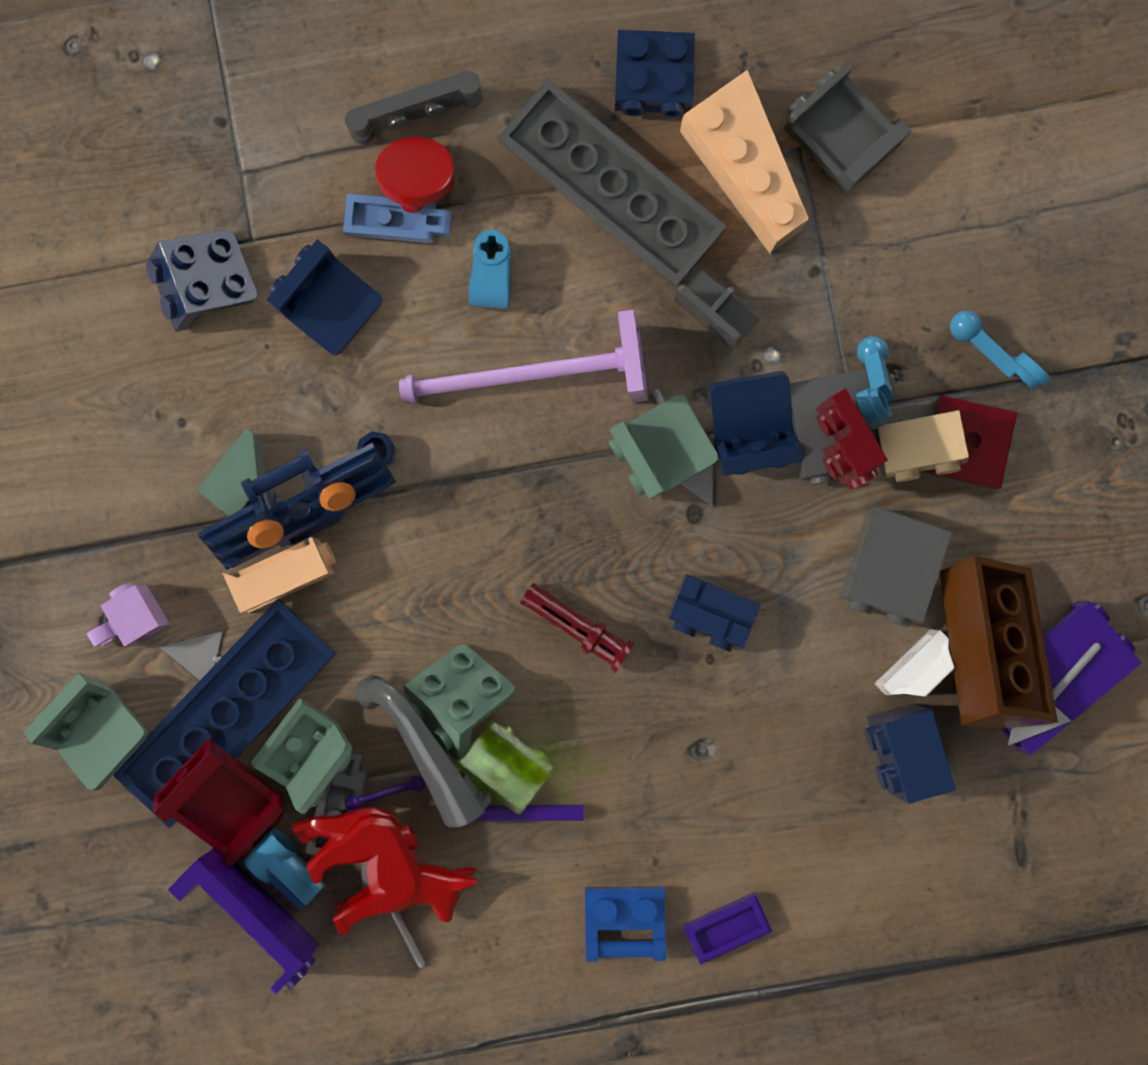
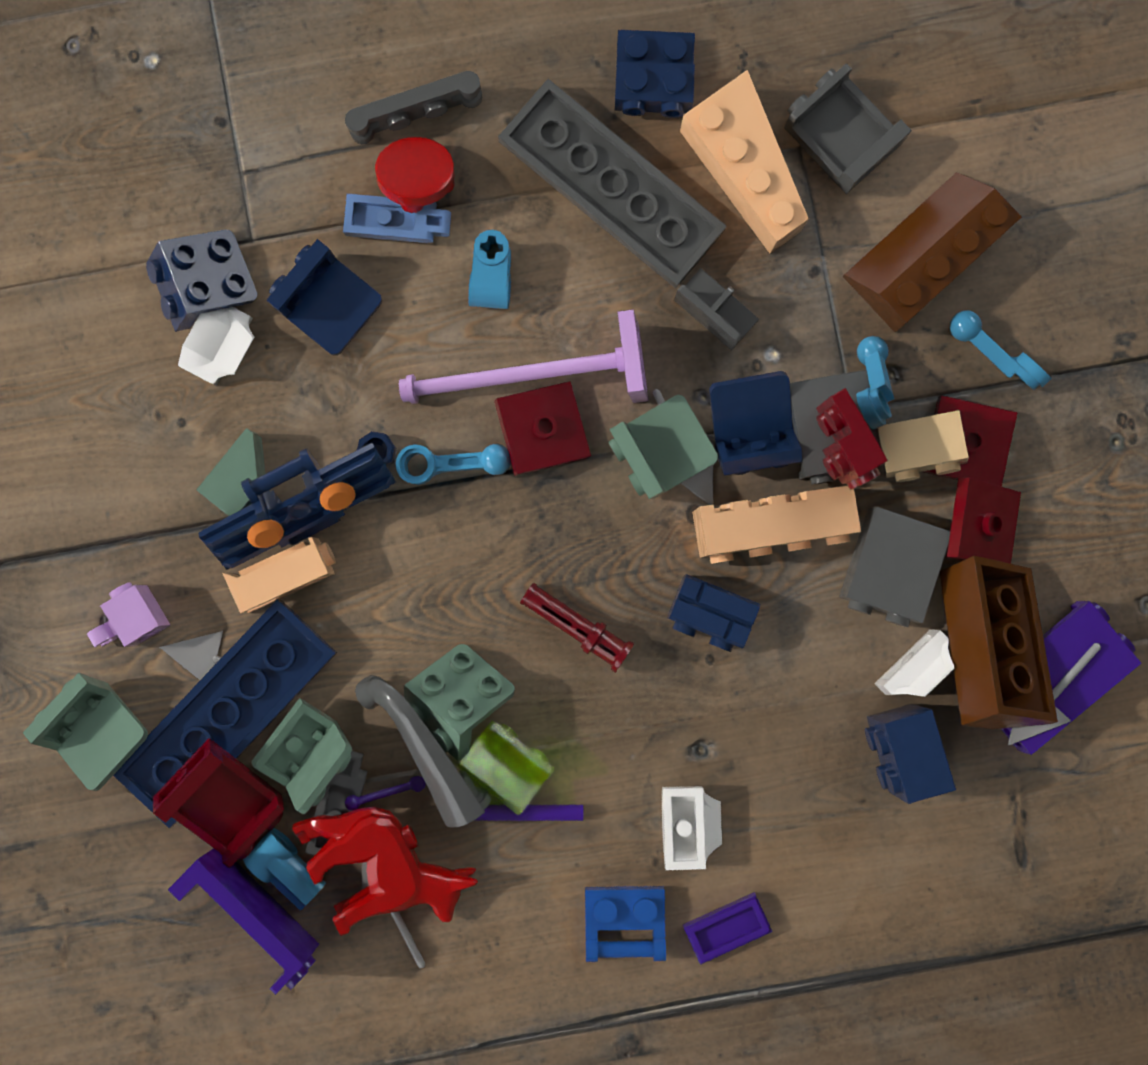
none -> white slope [178,307,254,386]
none -> dark azure piece [396,444,511,485]
none -> dark red plate [494,381,591,476]
none -> white slope [662,786,722,870]
none -> light nougat wedge [692,486,861,564]
none -> reddish brown slope [843,172,1022,332]
none -> dark red plate [947,478,1021,564]

